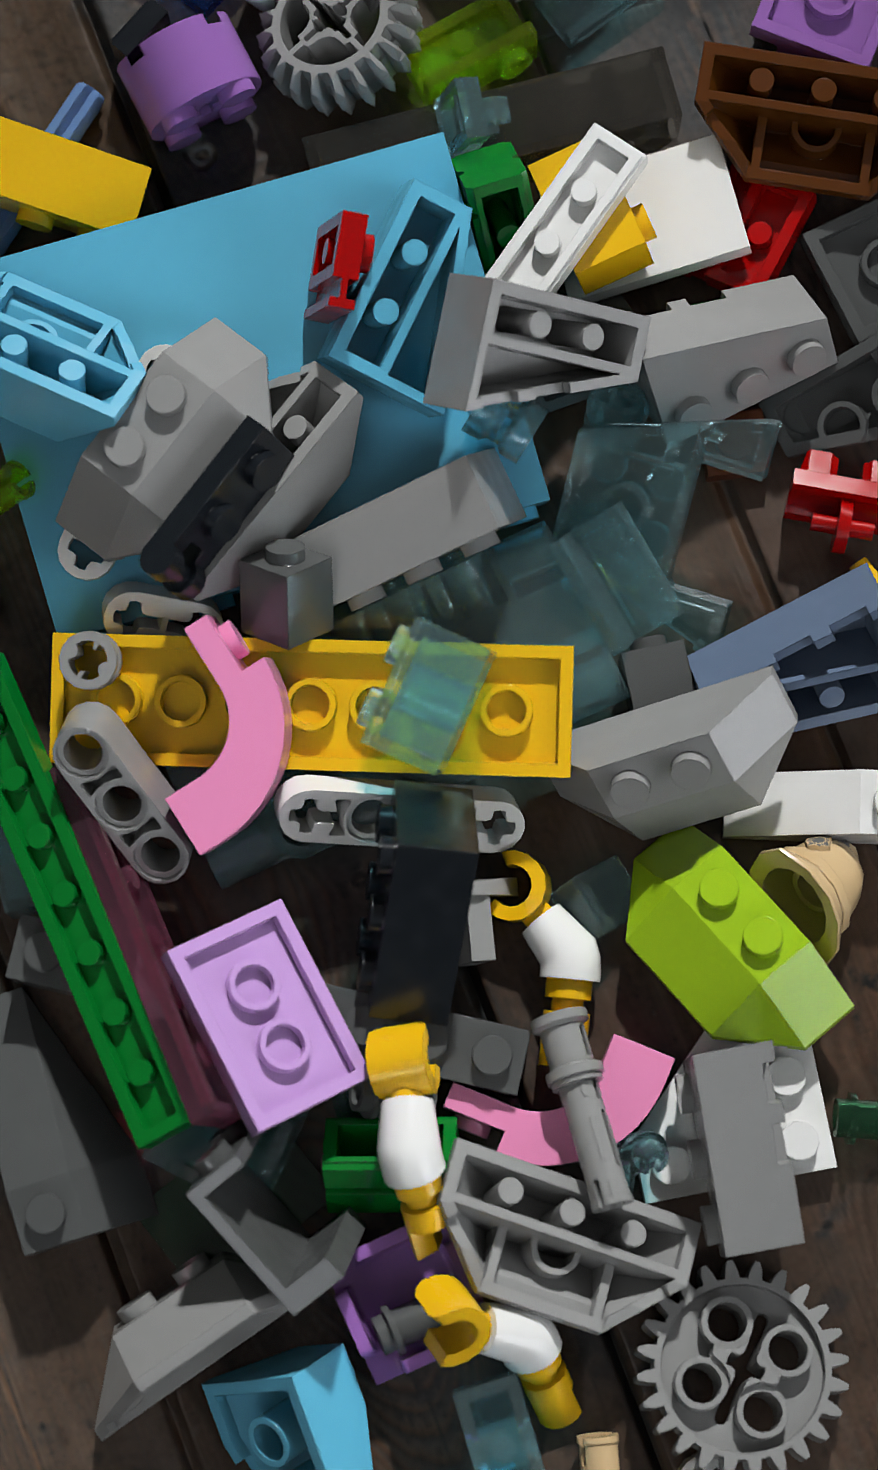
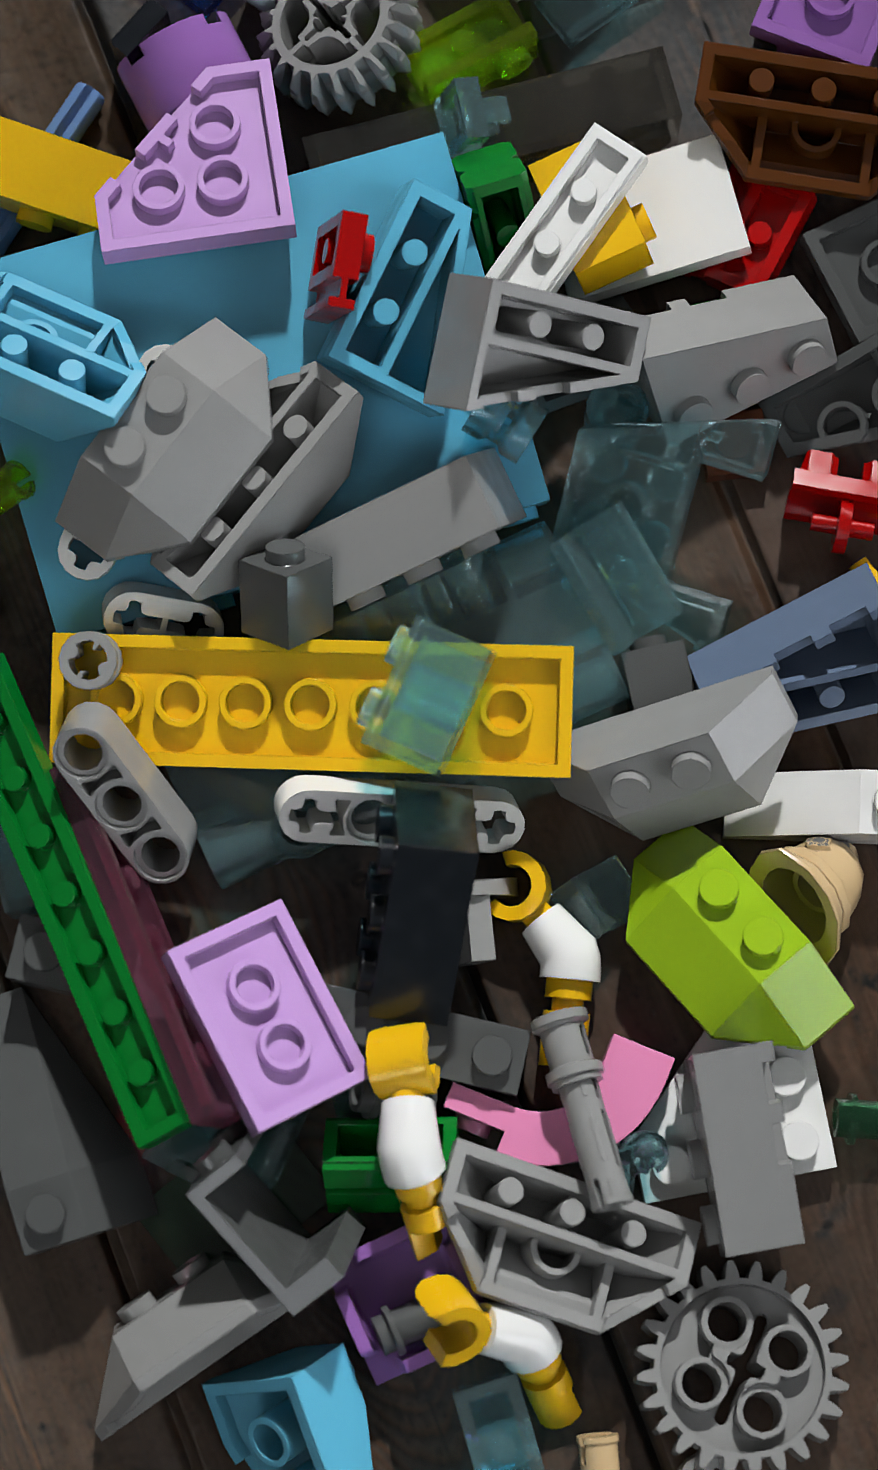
black plate [139,415,294,600] -> none
bright pink arch [165,615,292,855] -> none
none -> lavender plate [94,58,297,265]

